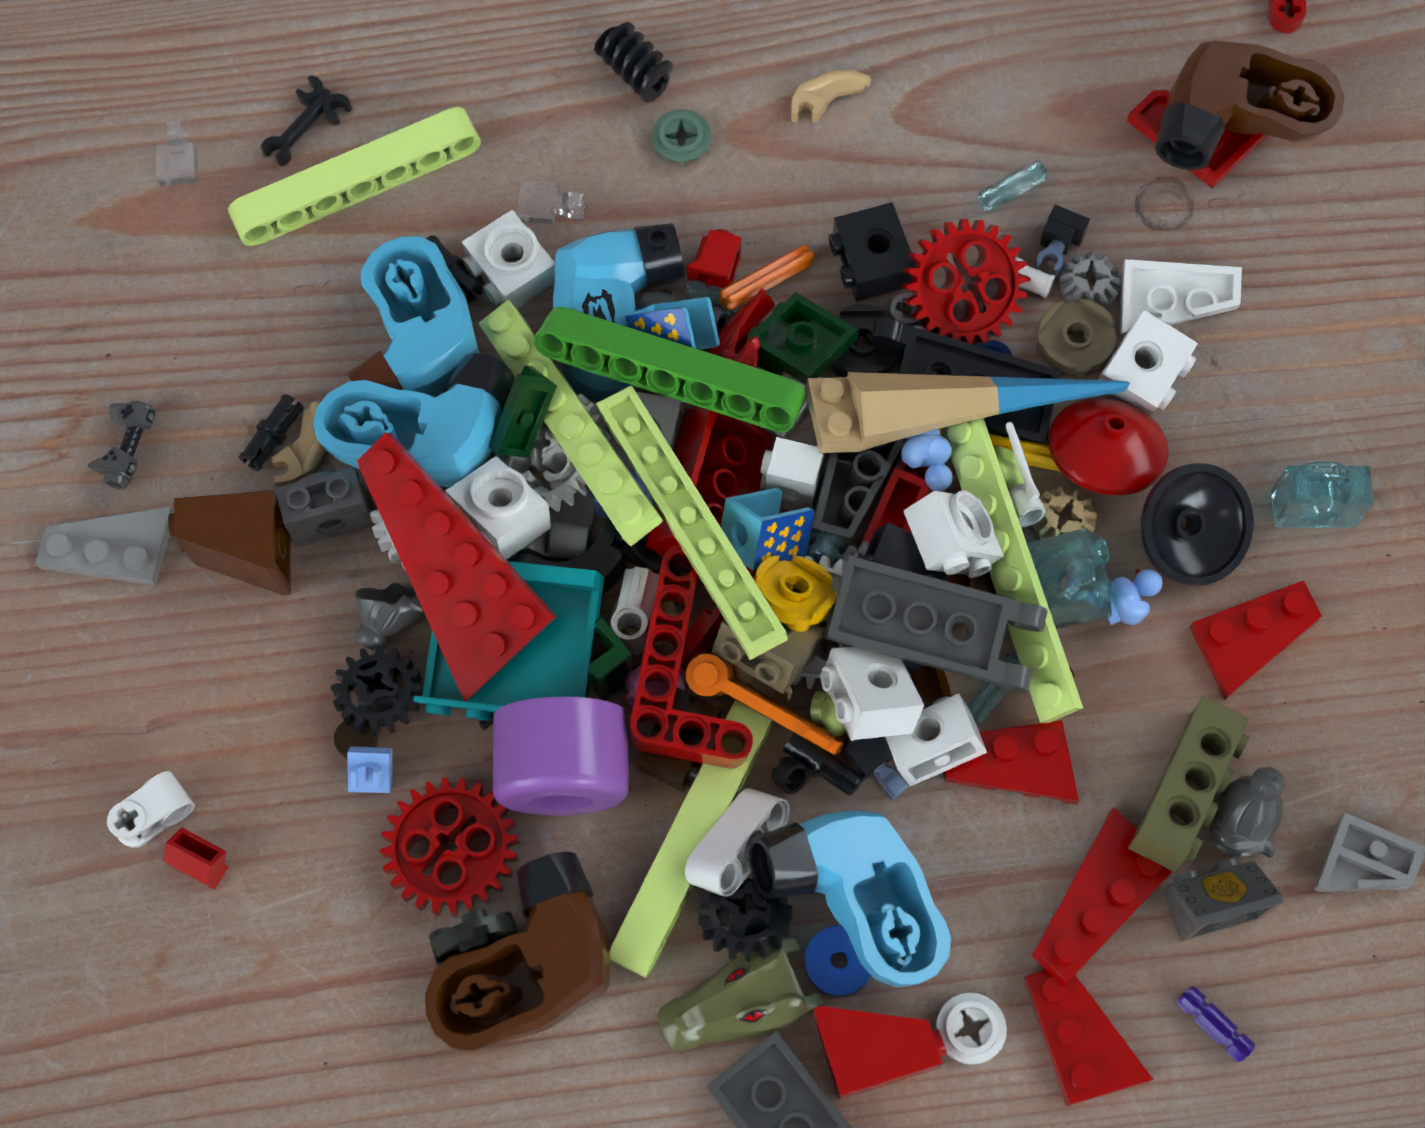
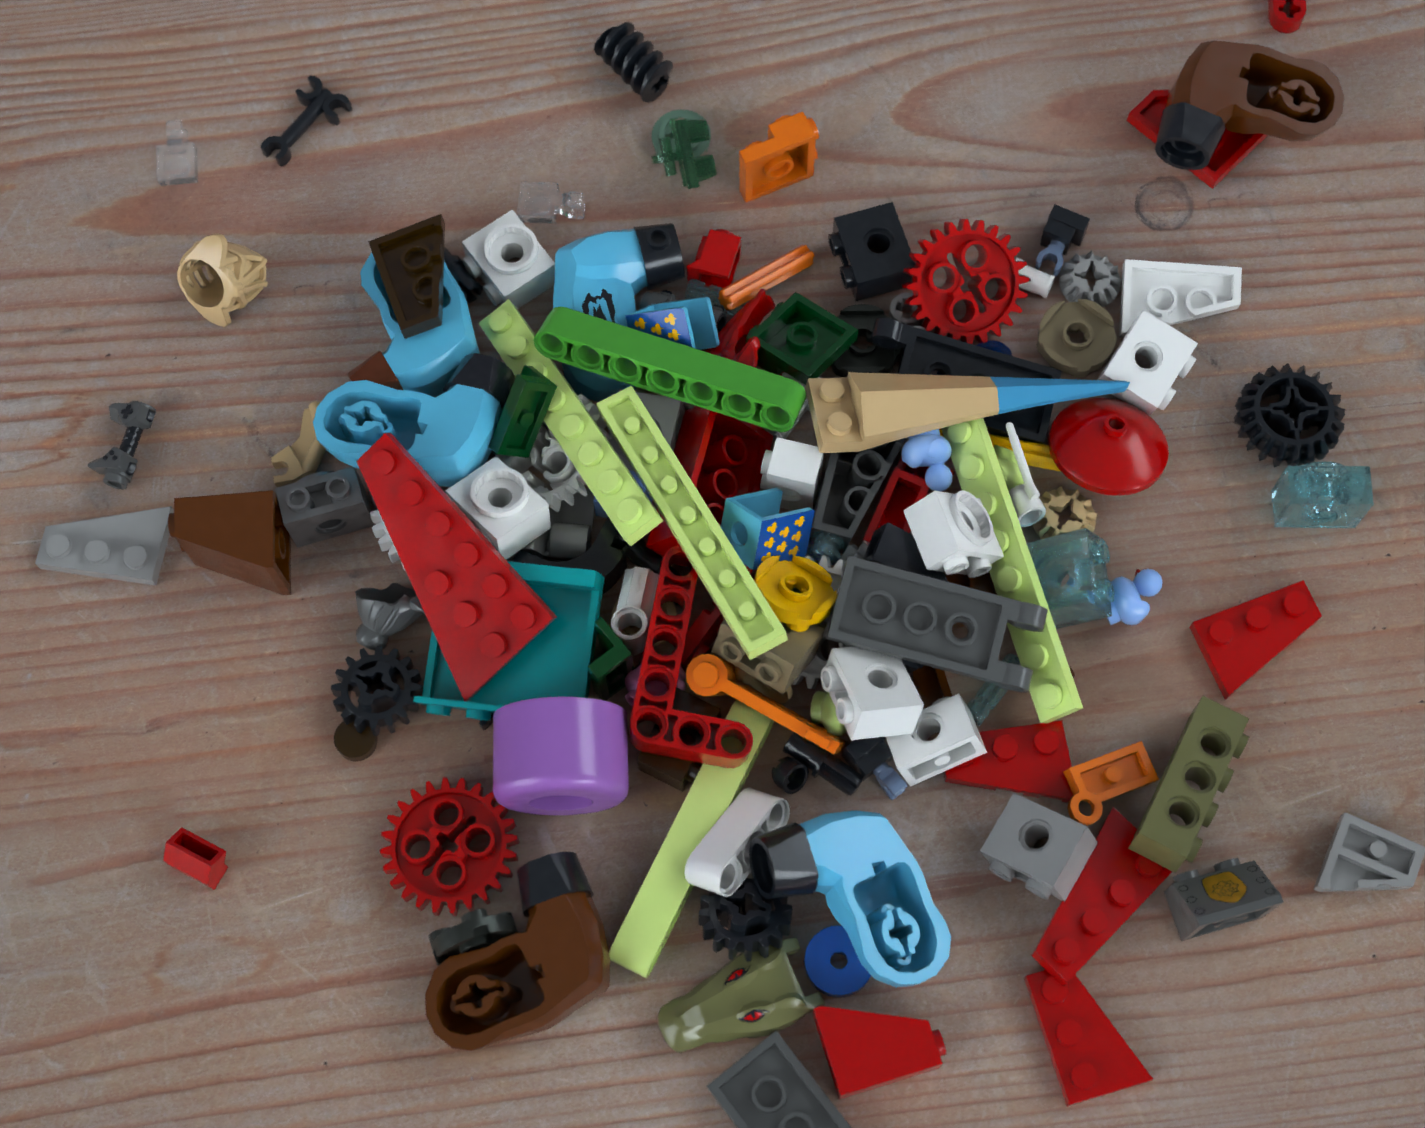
white piece [107,771,195,848] -> none
yellowish green beam [228,107,481,246] -> none
black pin [238,394,304,471] -> none
light blue tile [347,747,393,793] -> none
tan piece [791,69,871,123] -> none
white gear [936,993,1007,1065] -> none
clear light blue axle [978,161,1048,211] -> none
black dish [1141,463,1254,586] -> none
dark purple axle [1177,986,1255,1062] -> none
dark grey hair [1210,767,1285,858] -> none
none -> tan piece [177,233,268,327]
none -> dark brown wing [368,214,445,339]
none -> clear green hips [651,117,717,189]
none -> orange plate [739,111,819,203]
none -> light grey brick [980,793,1098,902]
none -> orange hinge [1064,741,1159,826]
none -> black gear [1234,363,1345,470]

